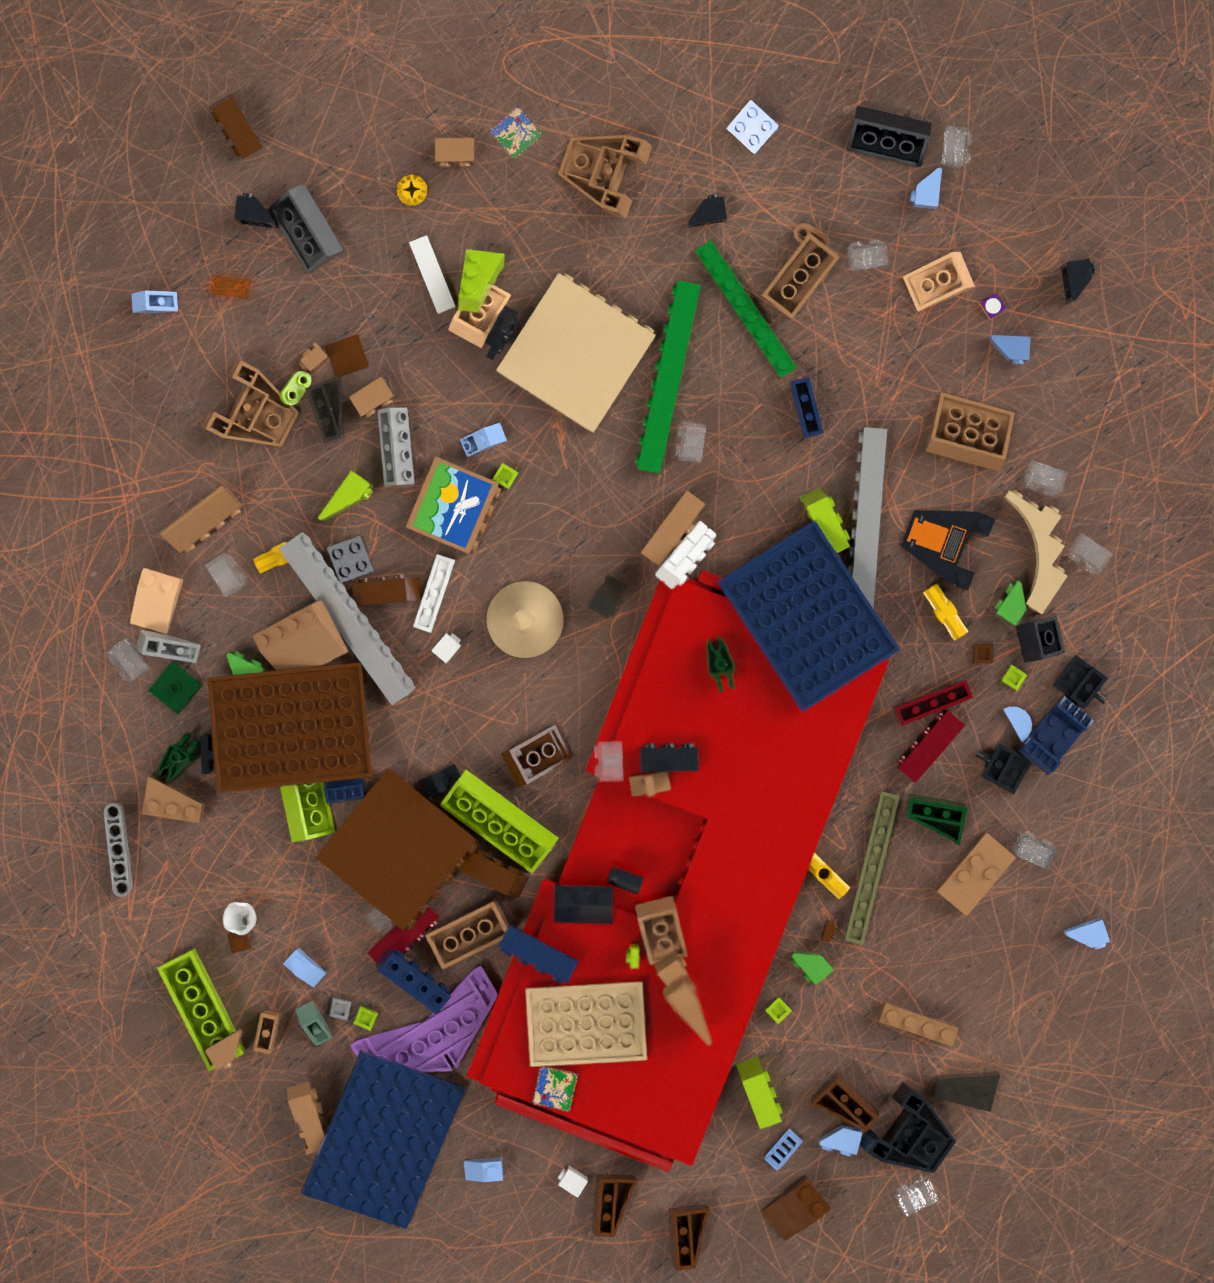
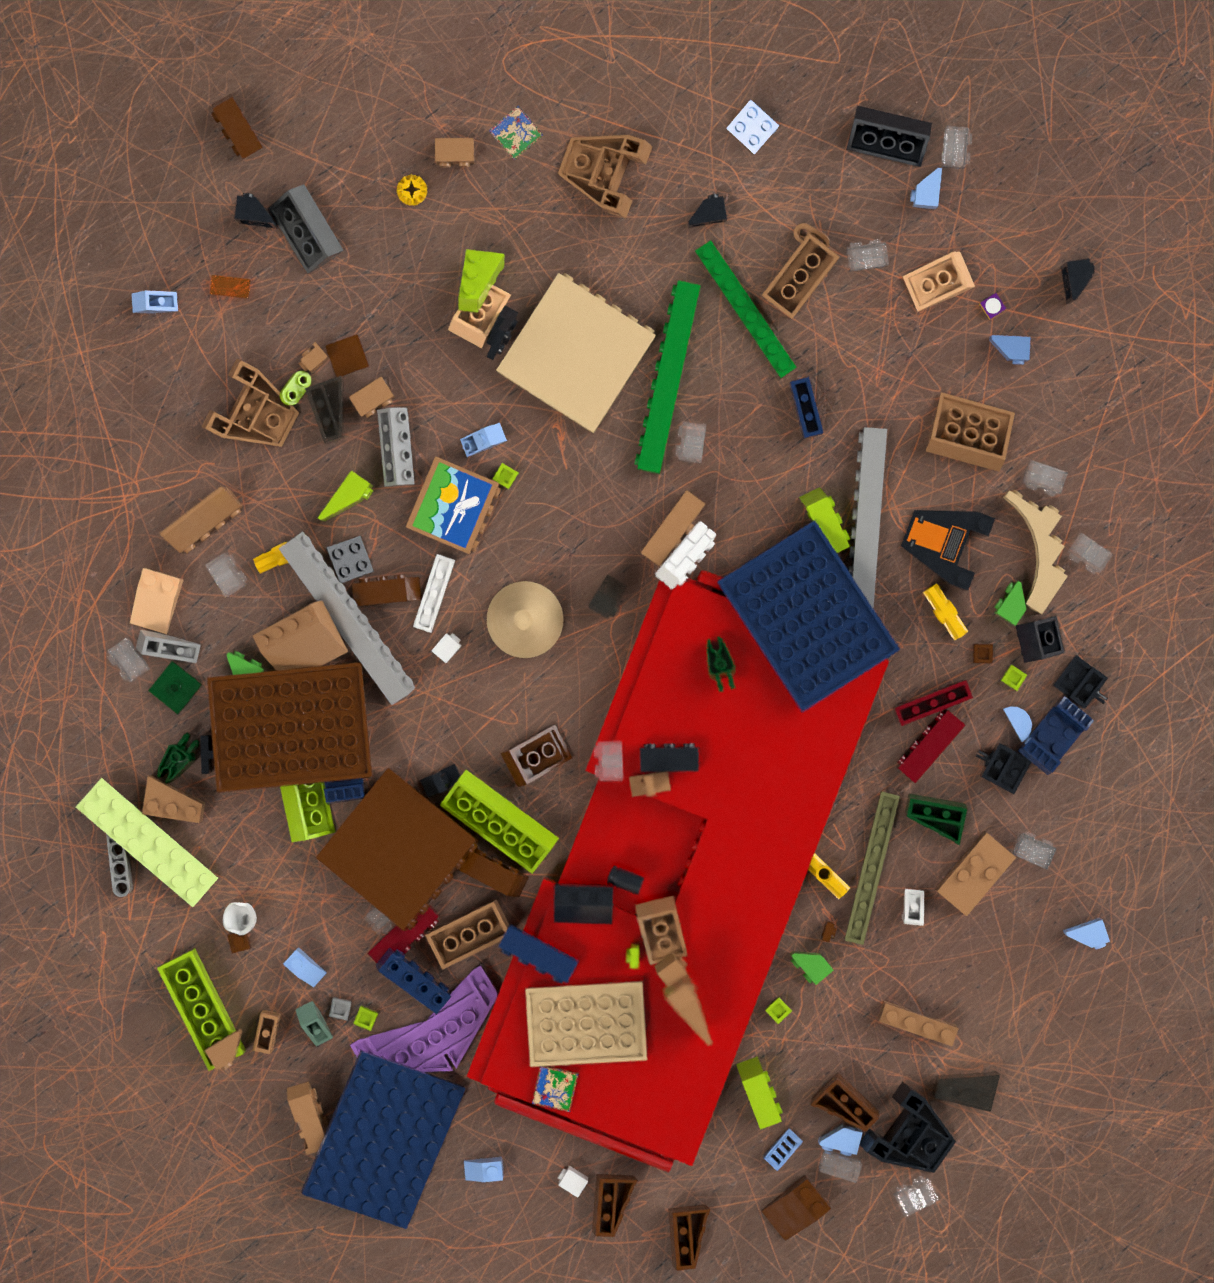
white tile [409,235,456,314] -> none
none -> yellowish green plate [76,778,218,907]
none -> clear brick [818,1150,862,1183]
none -> white slope [902,889,924,926]

